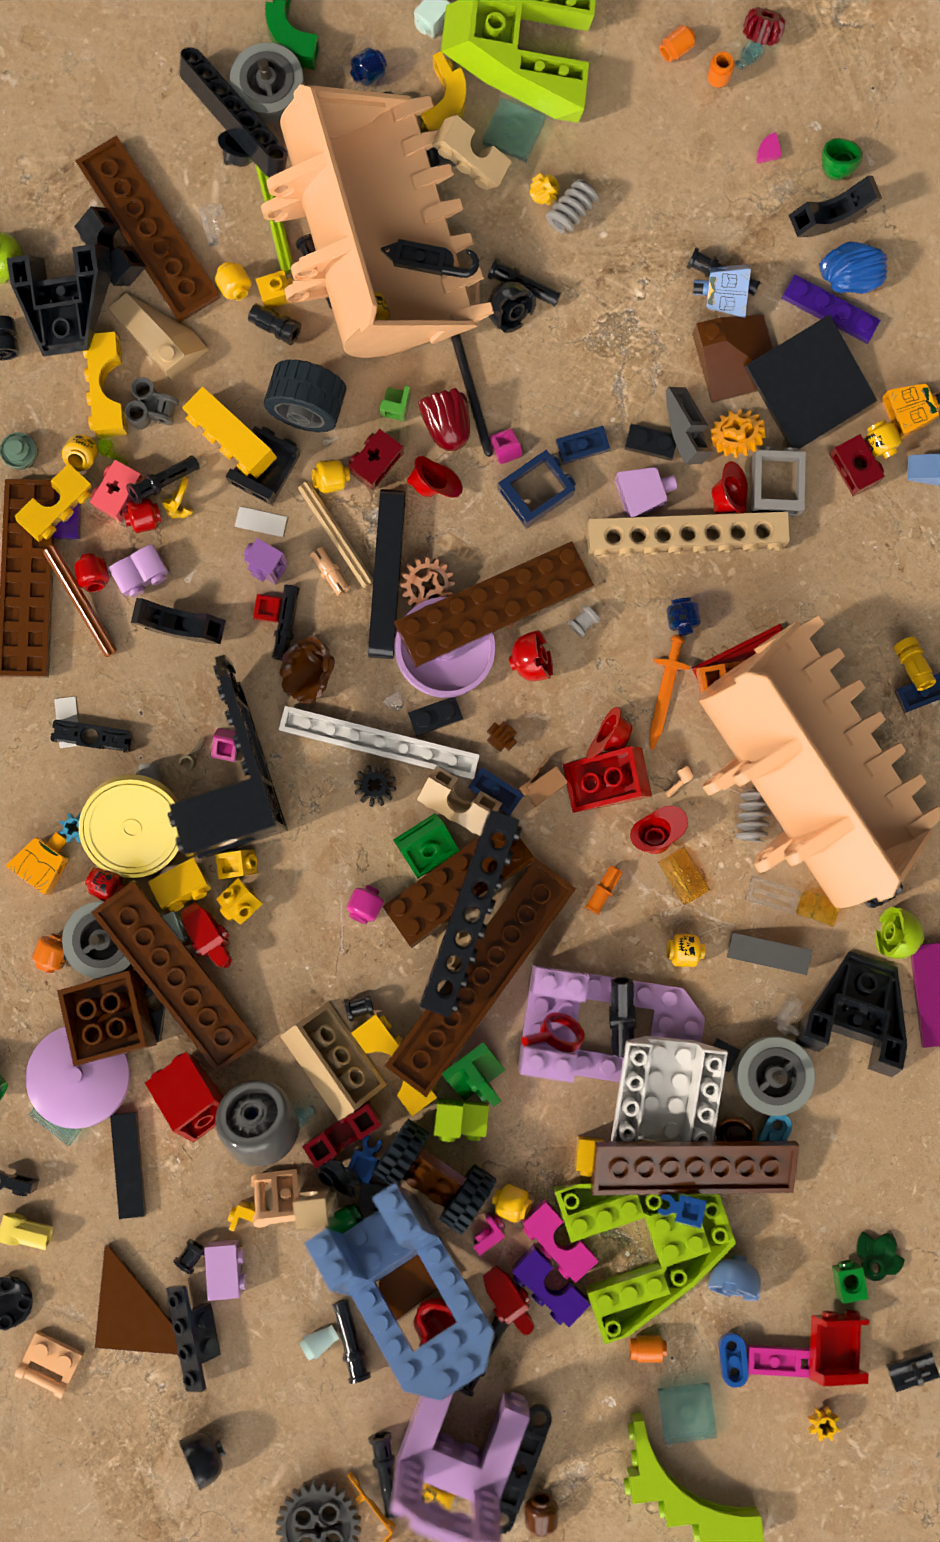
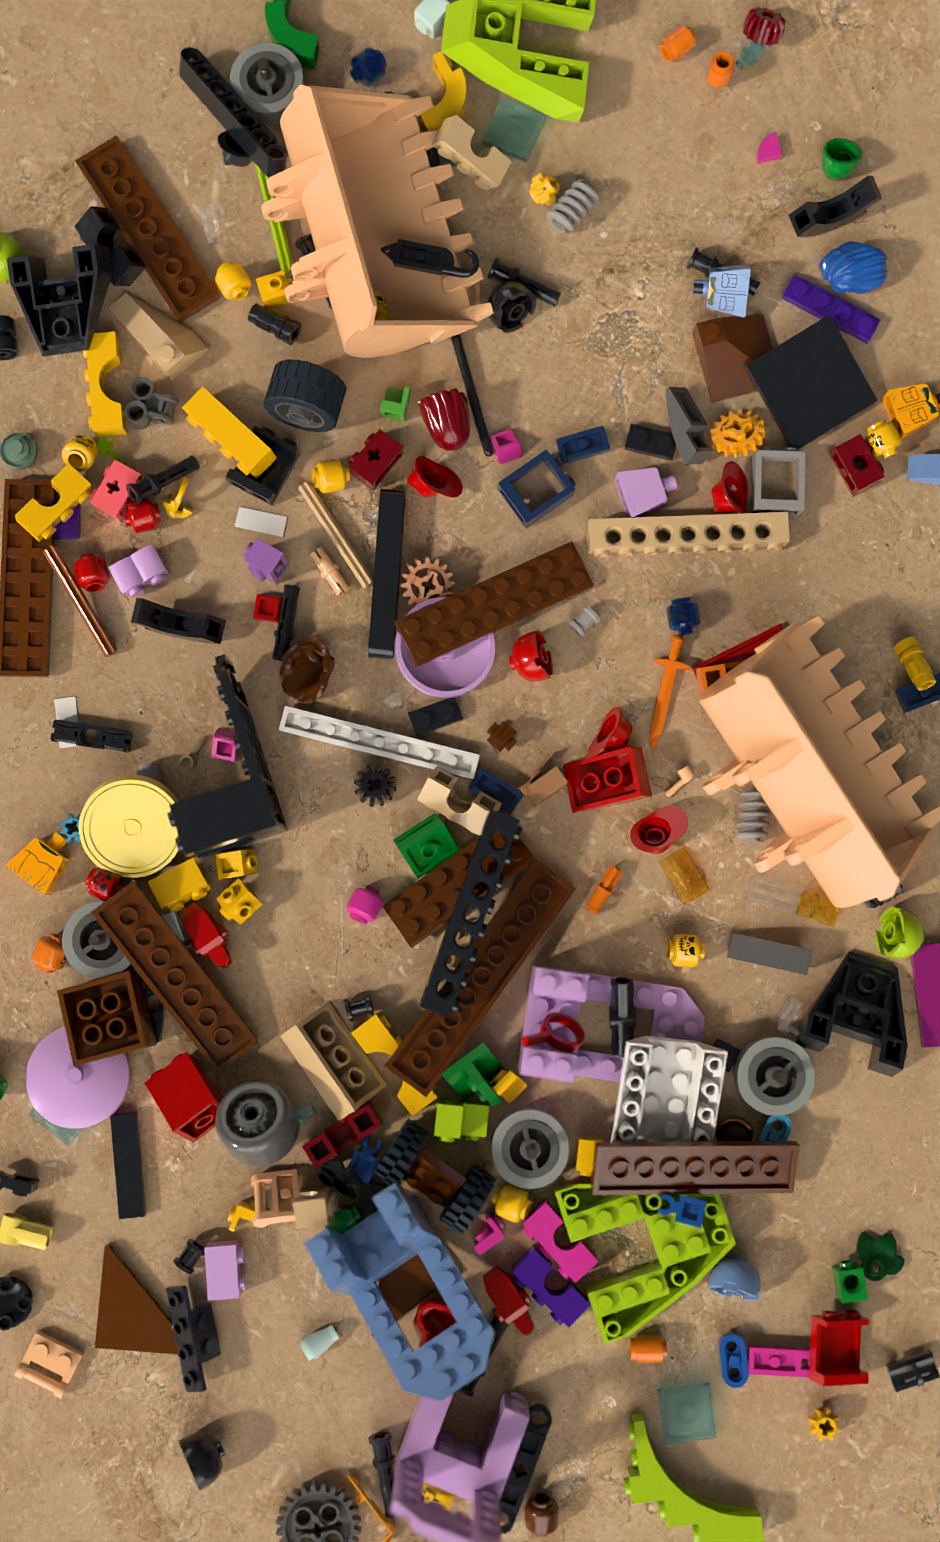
black pin [332,1299,371,1384] -> none
none -> wheel [491,1107,569,1189]
none -> yellow bracket [492,1067,527,1103]

